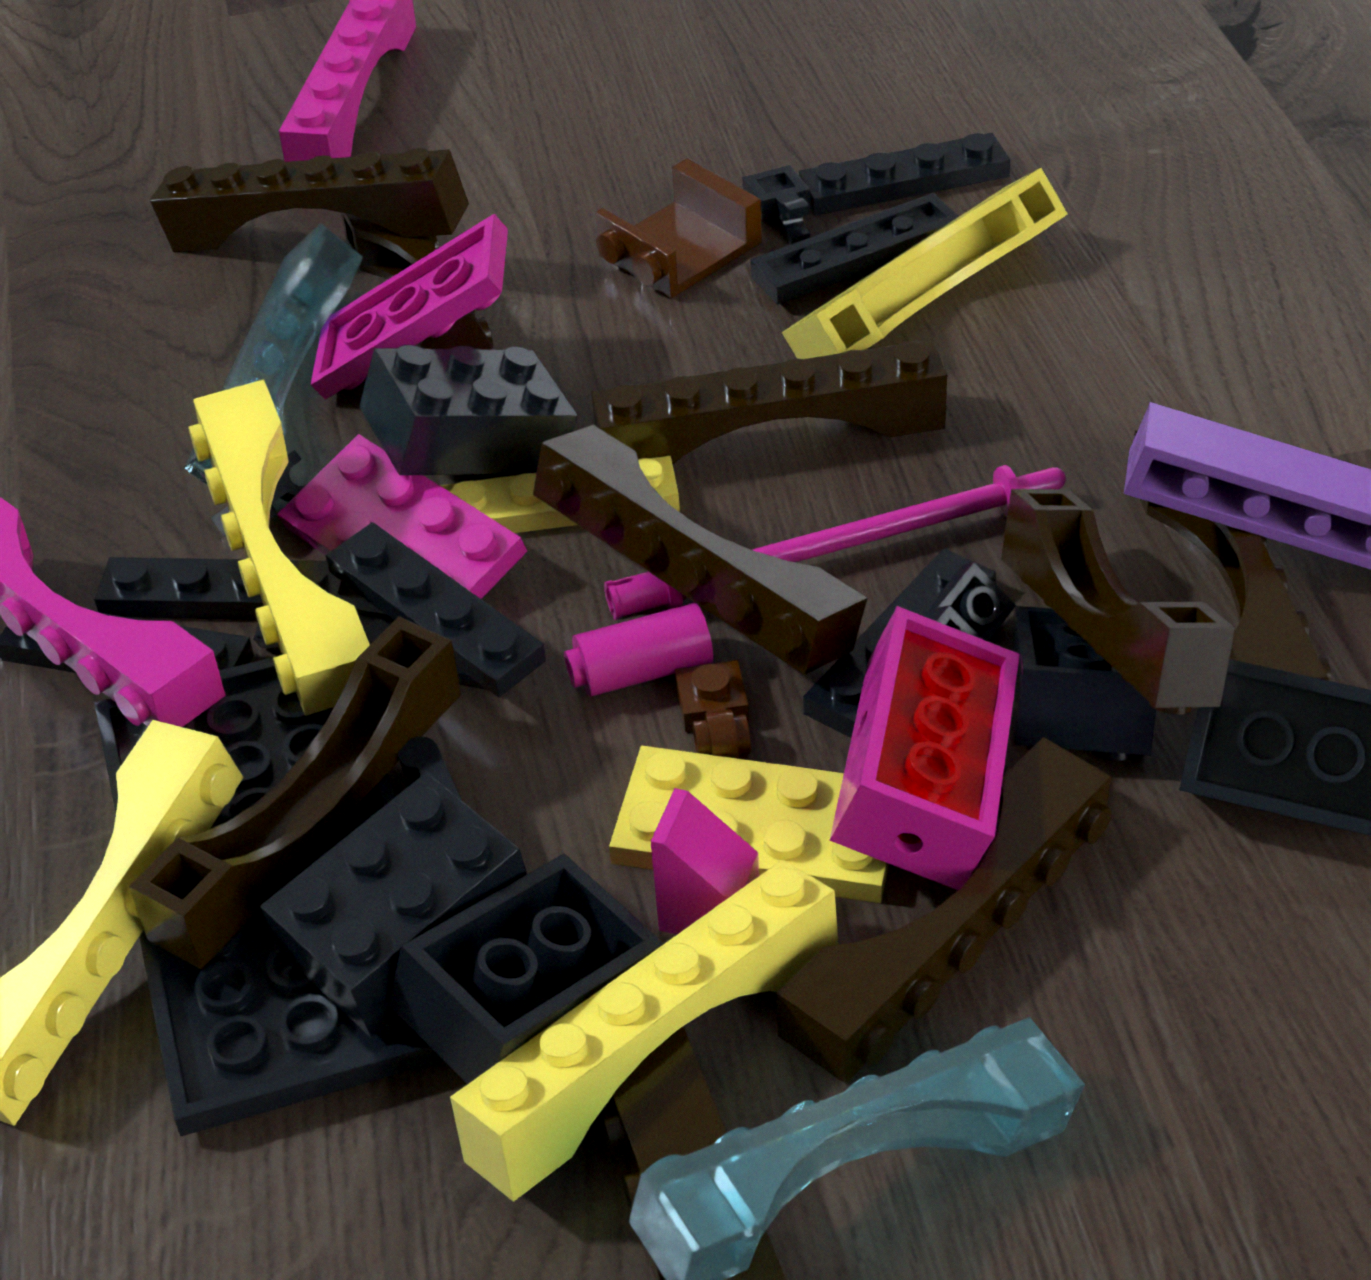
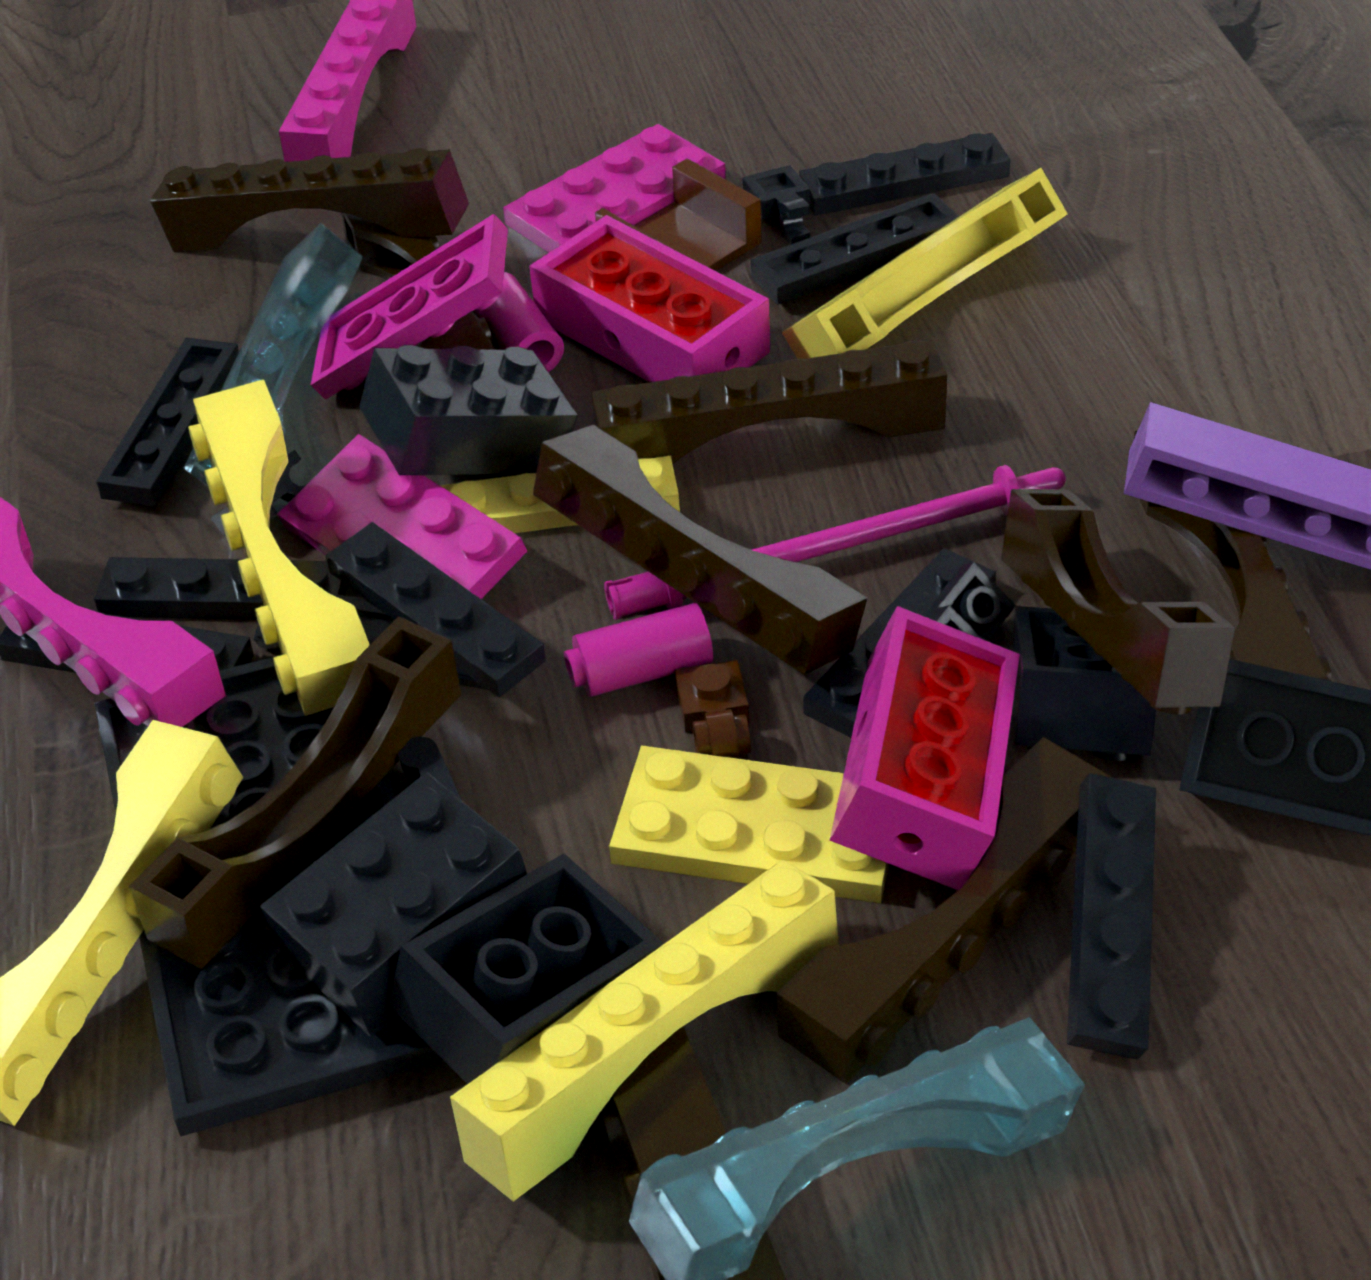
dark pink slope [651,788,759,935] -> none
none -> black plate [96,337,241,506]
none -> dark pink brick [475,272,564,373]
none -> dark pink plate [503,124,726,253]
none -> dark pink brick [530,215,770,382]
none -> black plate [1067,773,1156,1060]

